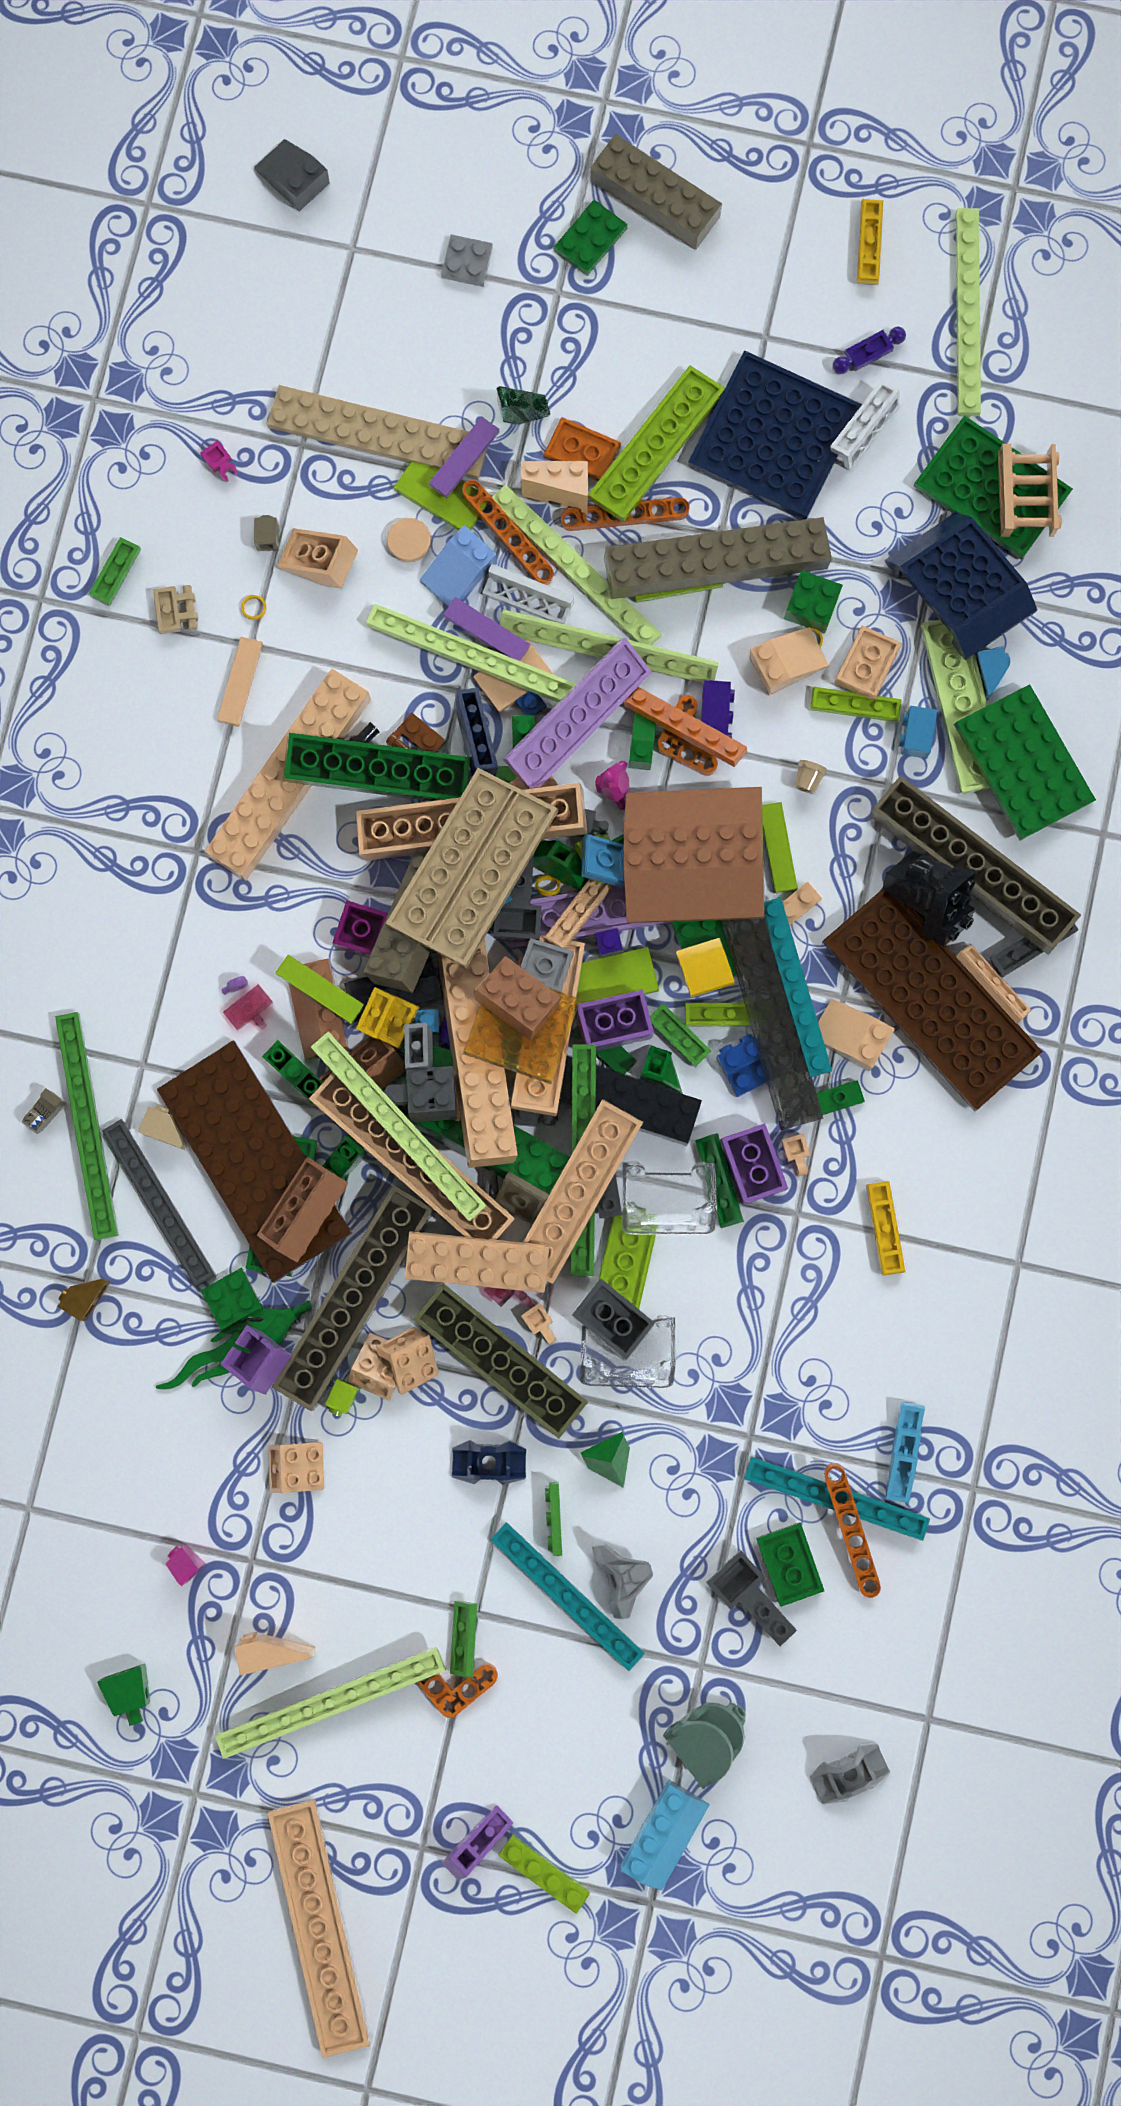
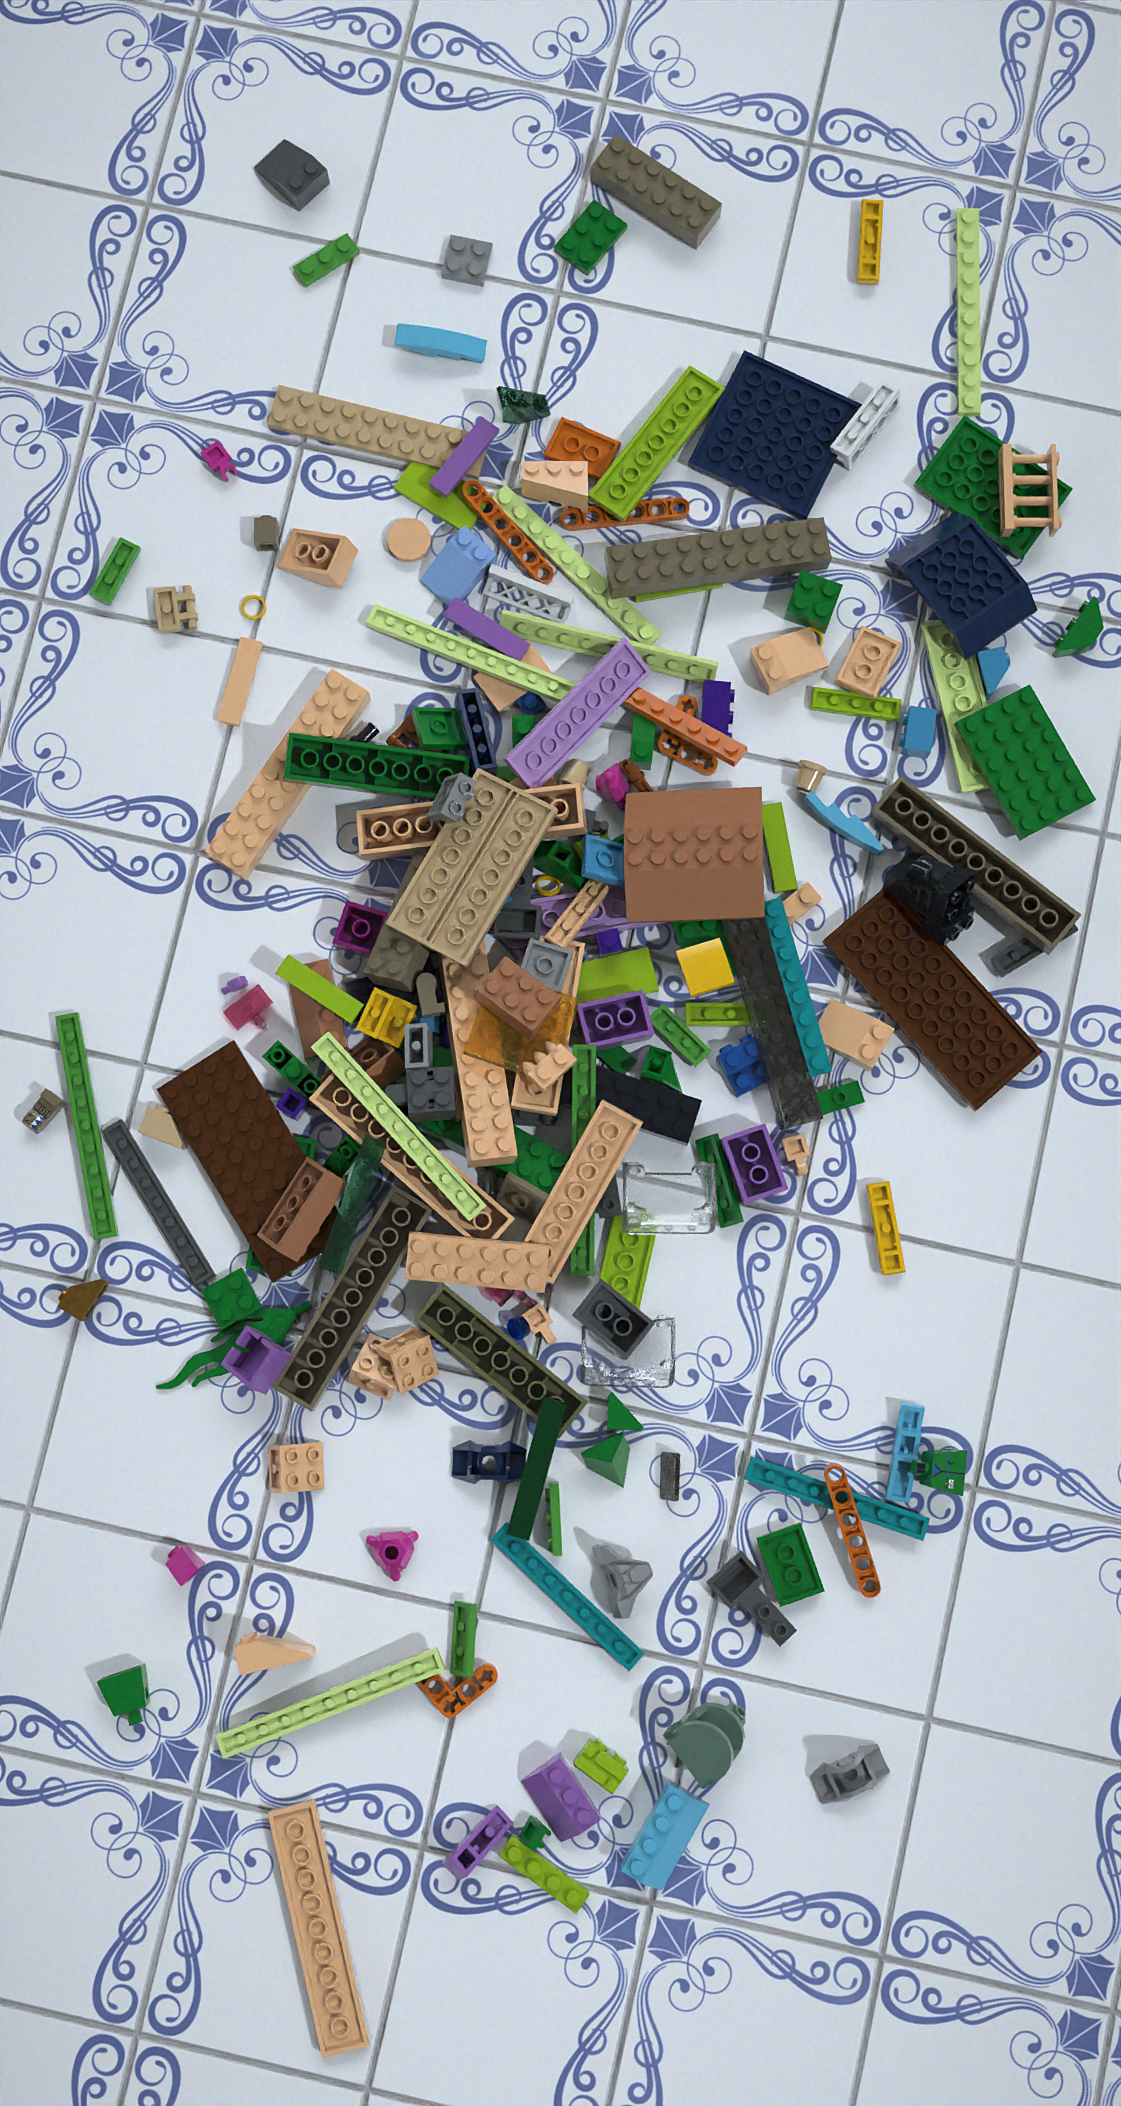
lime brick [325,1379,360,1416] -> none
dark purple plate [832,326,906,375] -> none
light nougat tile [956,943,1031,1024] -> none
none -> dark purple brick [276,1087,311,1122]
none -> bright green plate [293,233,360,288]
none -> clear green plate [319,1134,387,1275]
none -> dark pink rock [366,1531,419,1582]
none -> medium azure slope [394,323,487,364]
none -> green plate [411,707,465,750]
none -> dark tan leg [416,973,446,1019]
none -> light grey plate [426,772,476,824]
none -> dark green tile [506,1397,567,1541]
none -> clear blue tile [507,1315,530,1340]
none -> green tile [519,1815,552,1851]
none -> medium lavender slope [521,1753,601,1842]
none -> light nougat plate [522,1041,577,1092]
none -> tan piece [556,759,591,791]
none -> lime brick [573,1738,629,1794]
none -> green slope [607,1392,644,1431]
none -> dark orange axle [619,758,653,792]
none -> clear smoke slope [660,1452,680,1501]
none -> medium azure slope [803,791,884,856]
none -> green torso [910,1448,967,1496]
none -> green slope [1052,596,1104,658]

